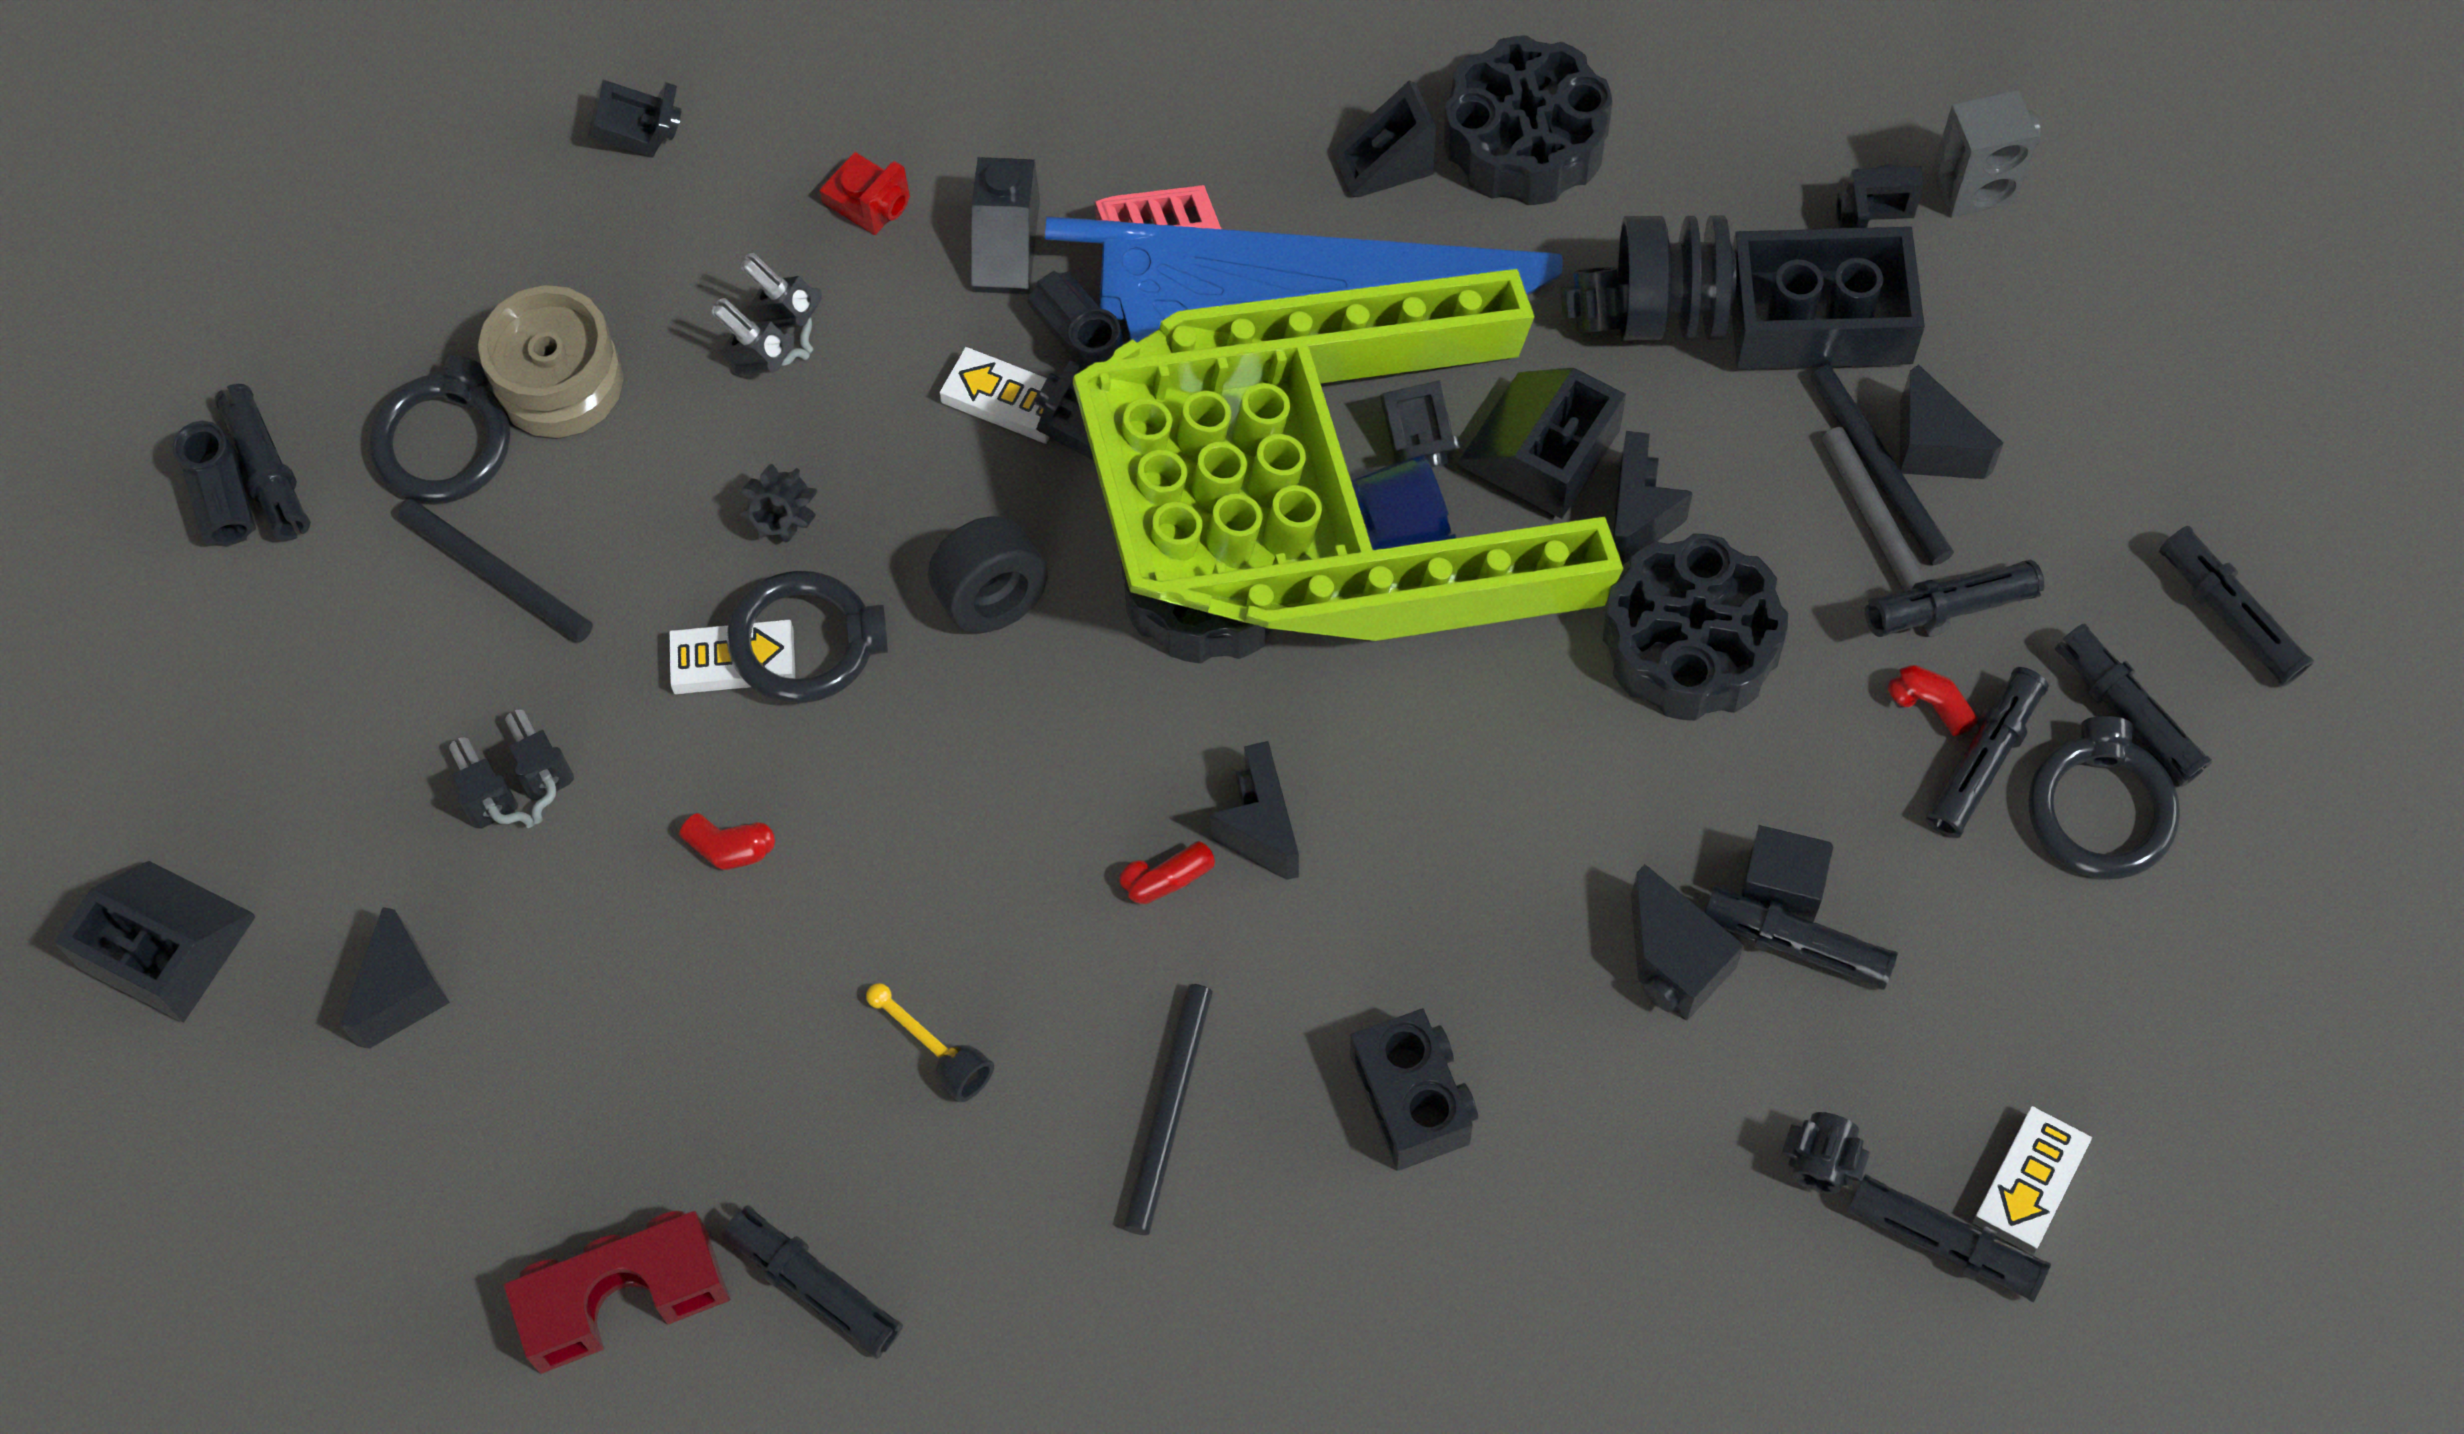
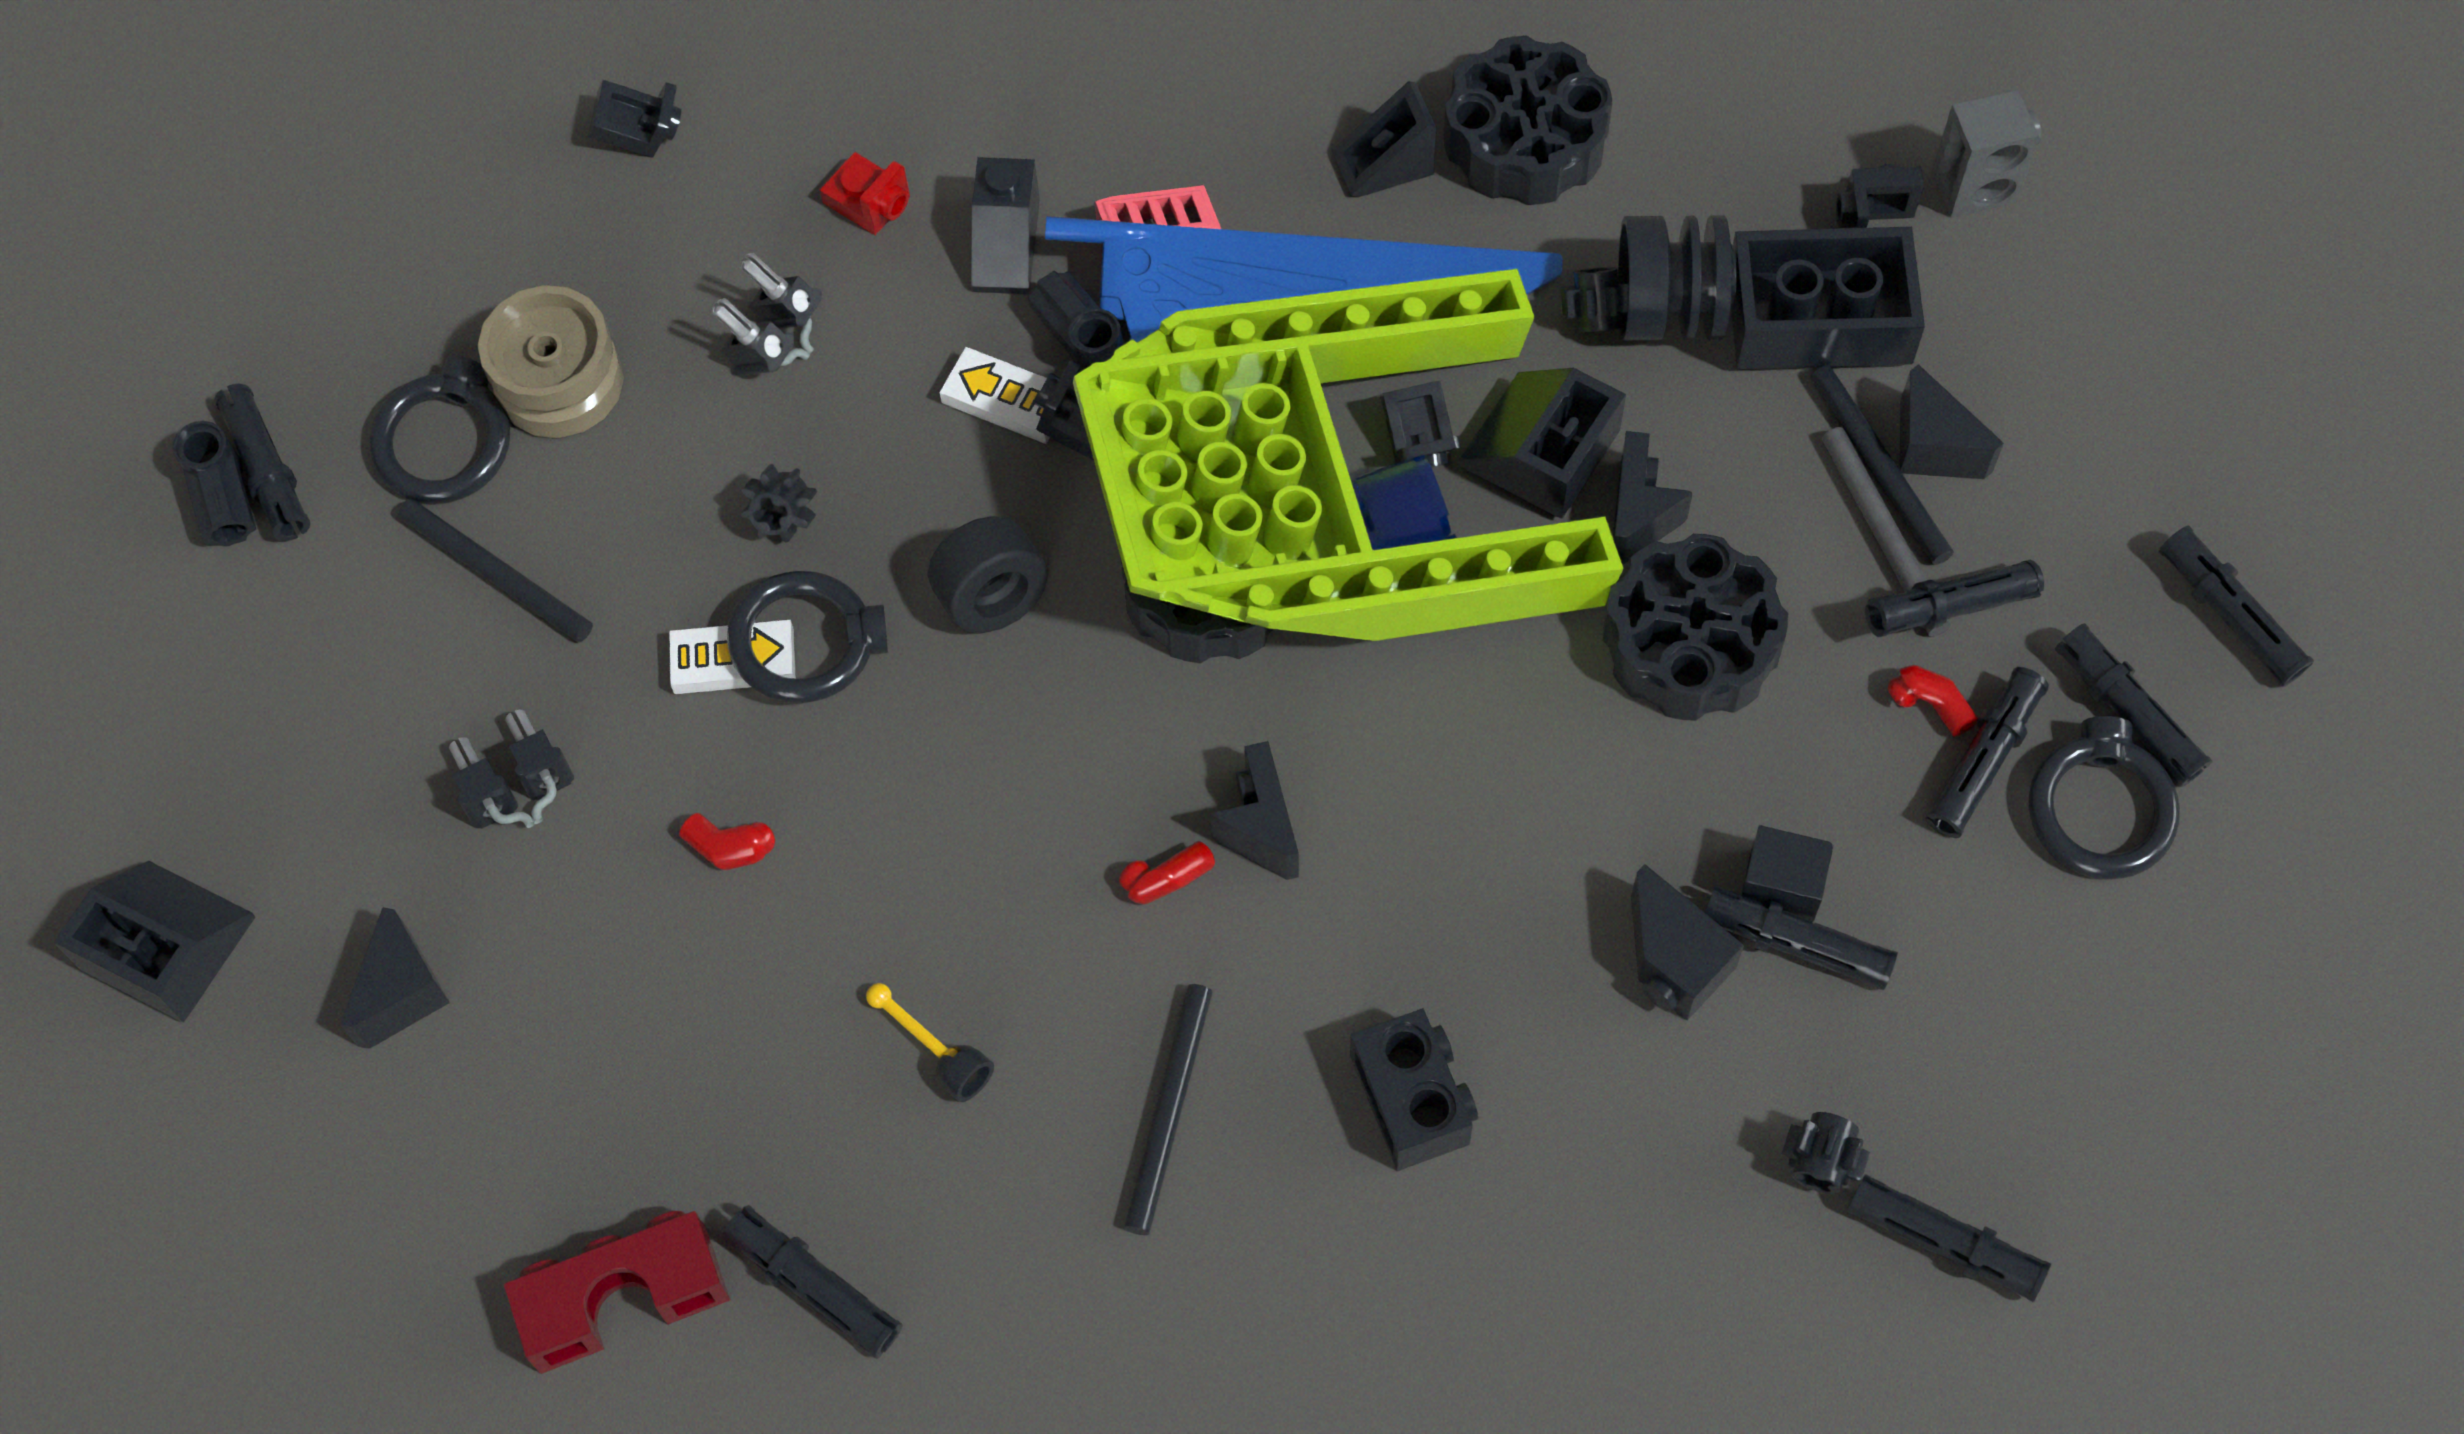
white tile [1972,1106,2093,1255] -> none

